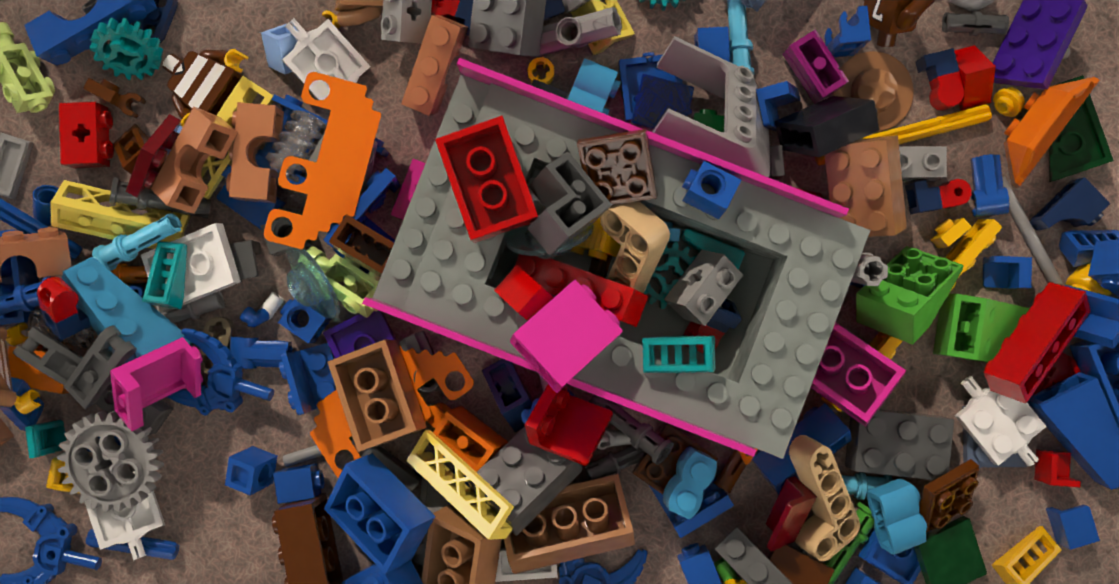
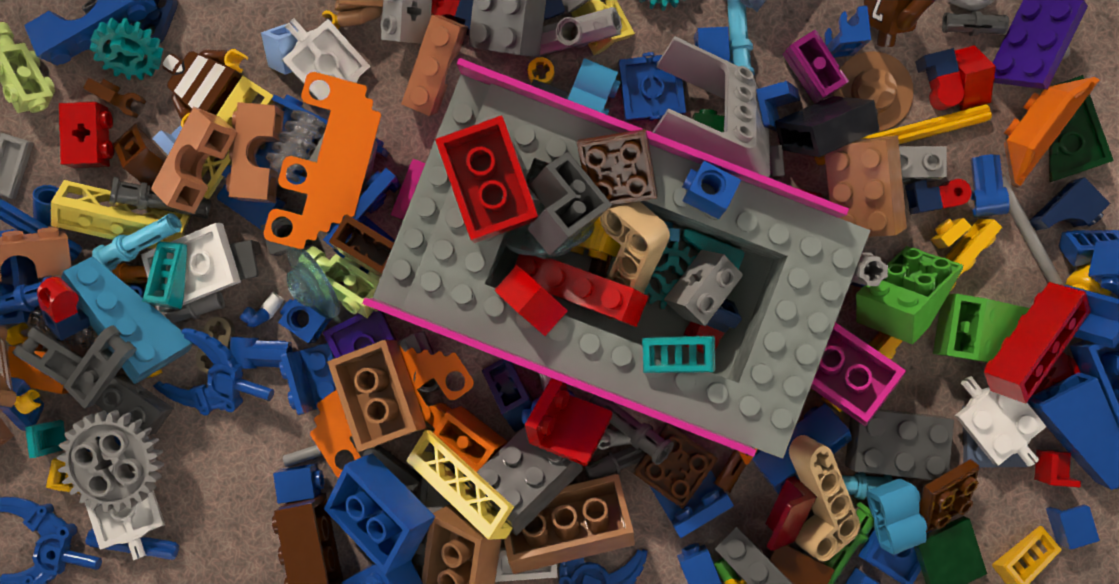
dark pink panel [110,337,203,432] -> none
dark red plate [125,114,181,198] -> none
blue brick [225,446,278,496] -> none
dark pink panel [510,280,623,393] -> none
clear blue piece [631,74,694,129] -> none
dark azure brick [663,446,717,520] -> none
blue panel [983,256,1032,289] -> none
yellow plate [993,87,1025,117] -> none

